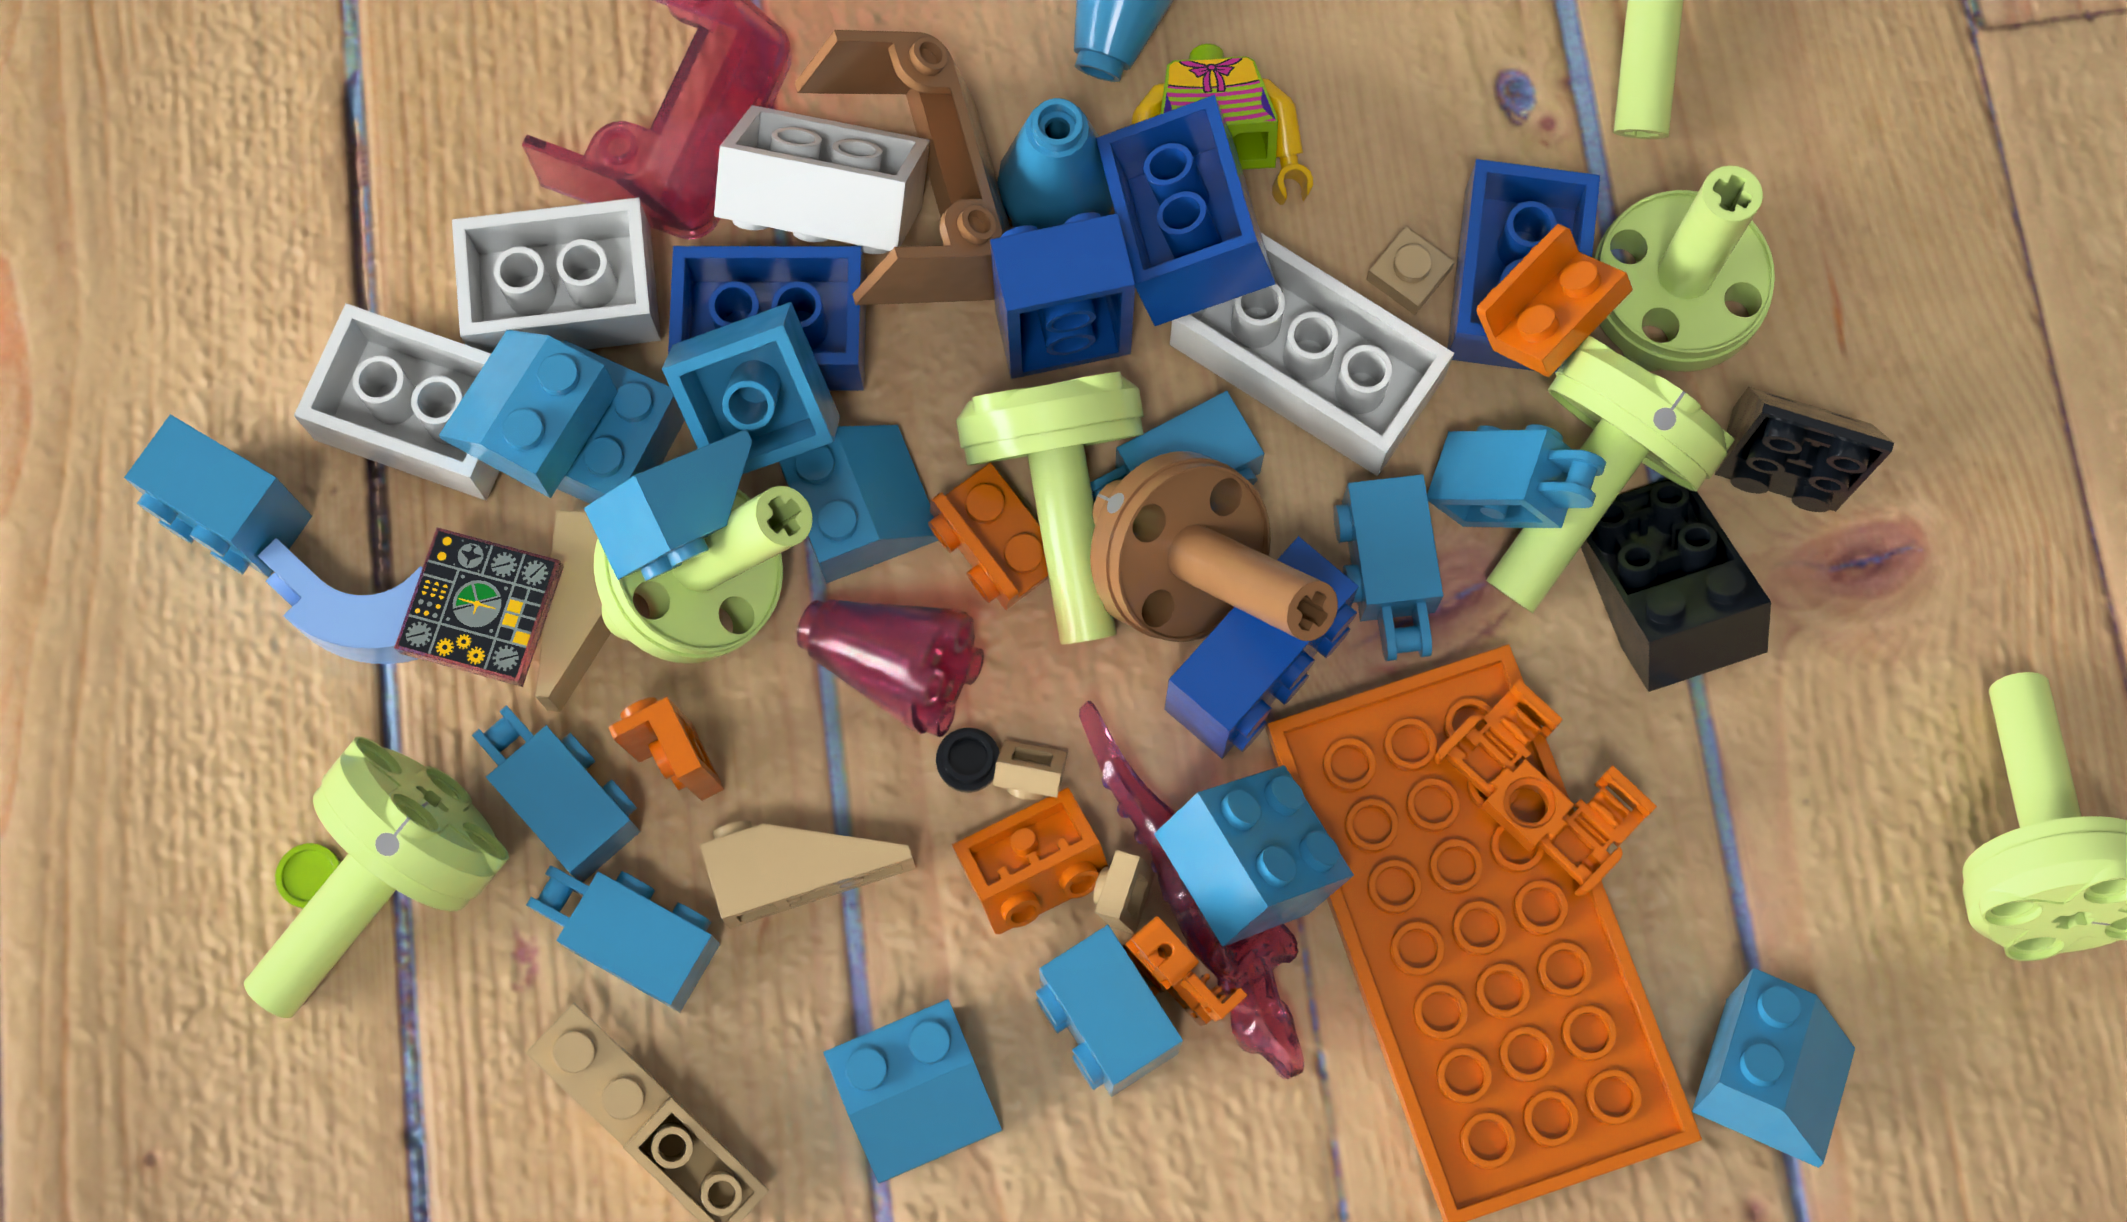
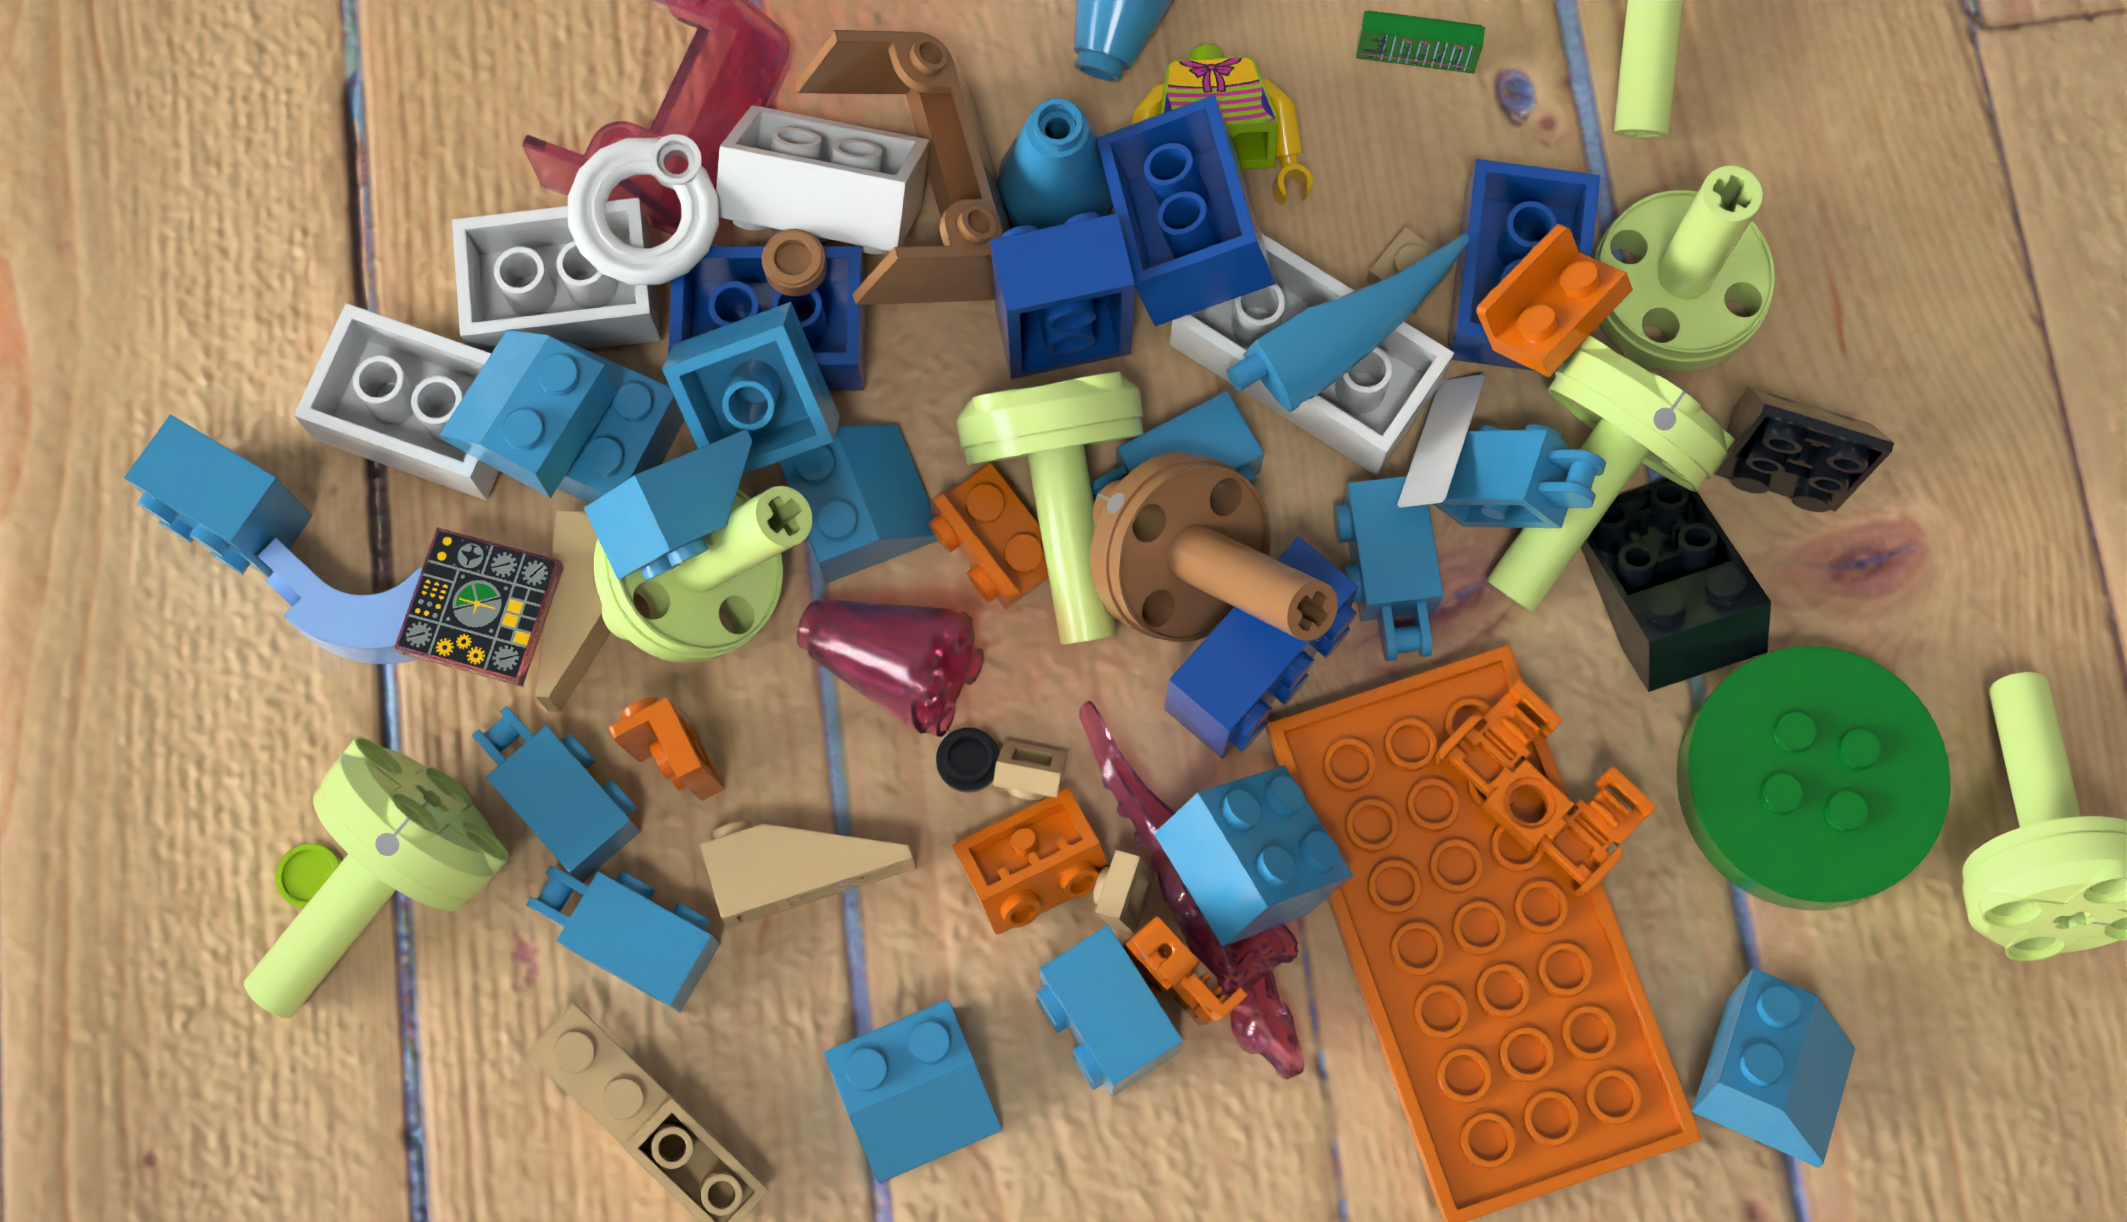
none -> white piece [568,134,719,285]
none -> medium nougat tile [762,229,827,296]
none -> dark azure piece [1227,233,1470,412]
none -> green tile [1356,10,1485,74]
none -> white sticker [1397,374,1485,508]
none -> green brick [1677,646,1950,911]

